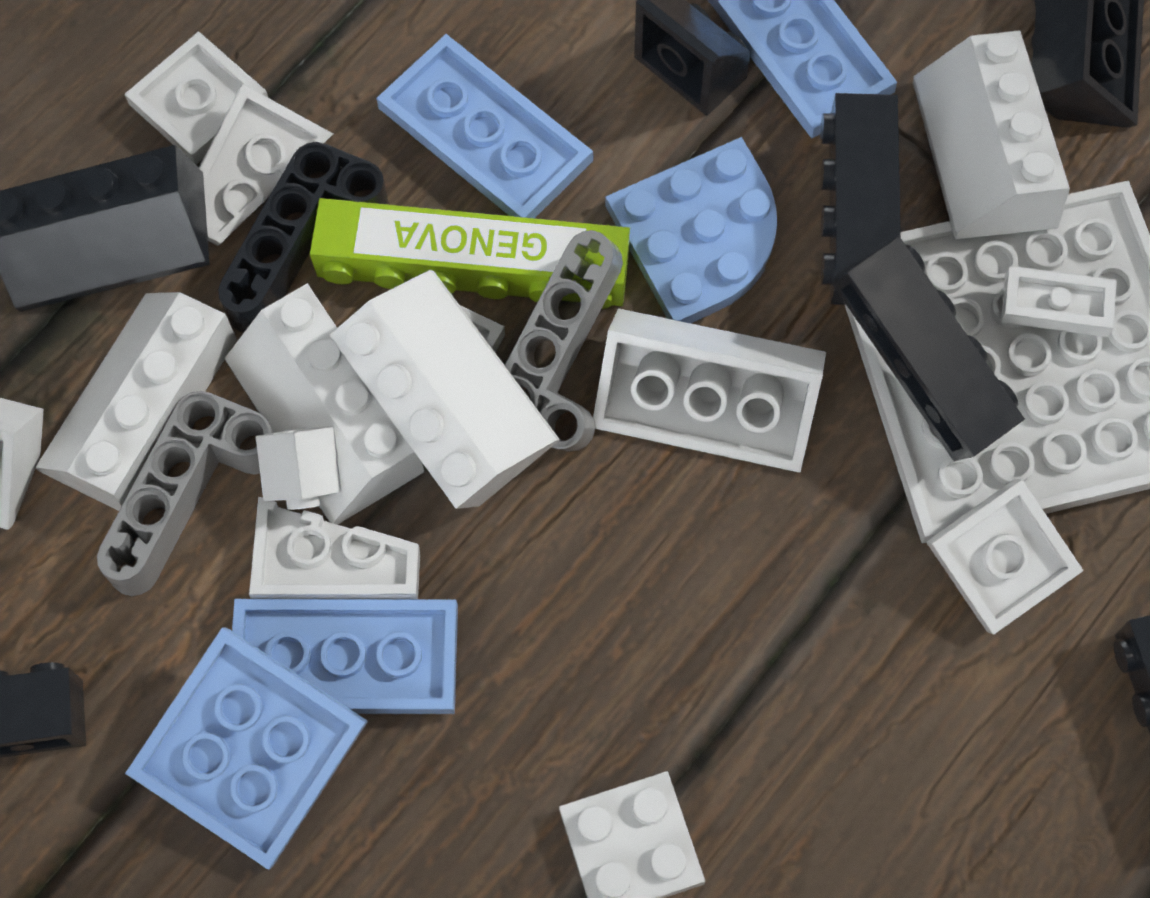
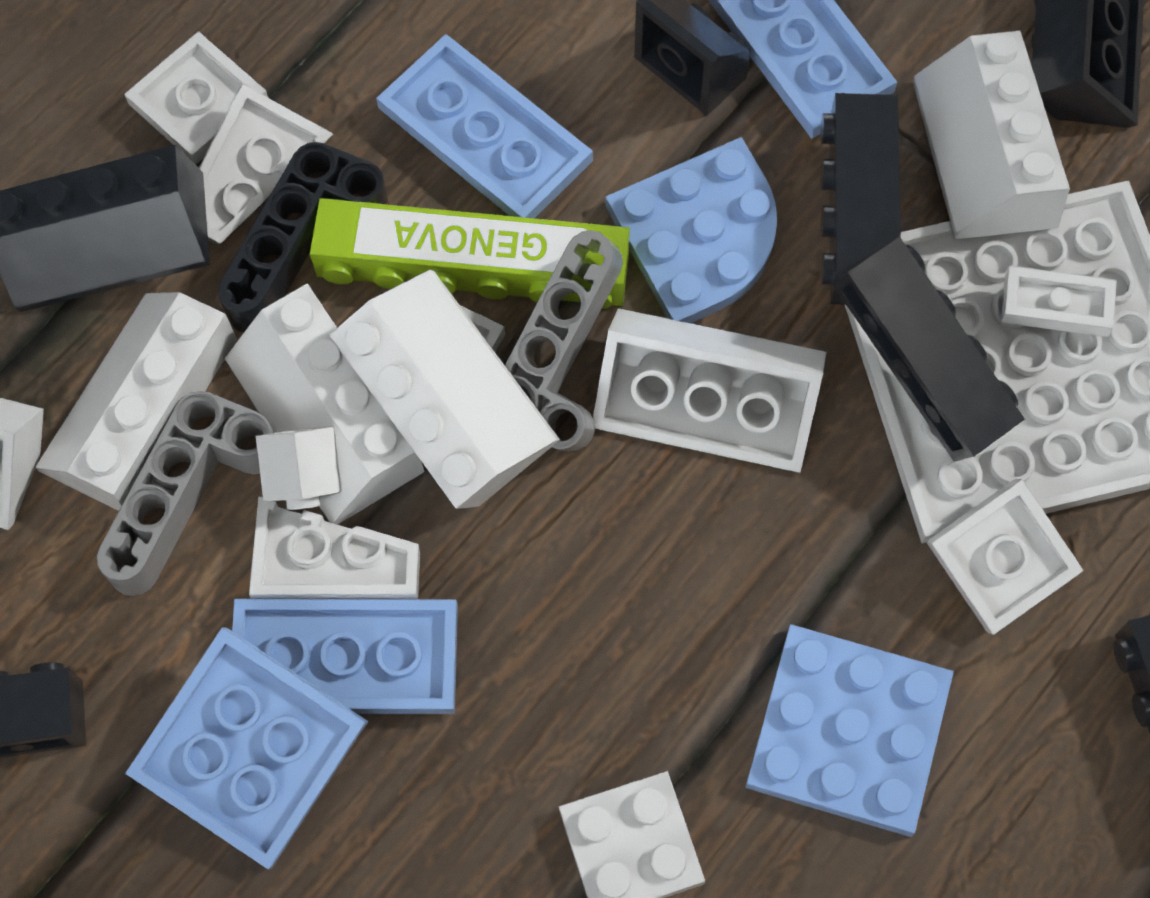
none -> light blue plate [745,624,954,837]

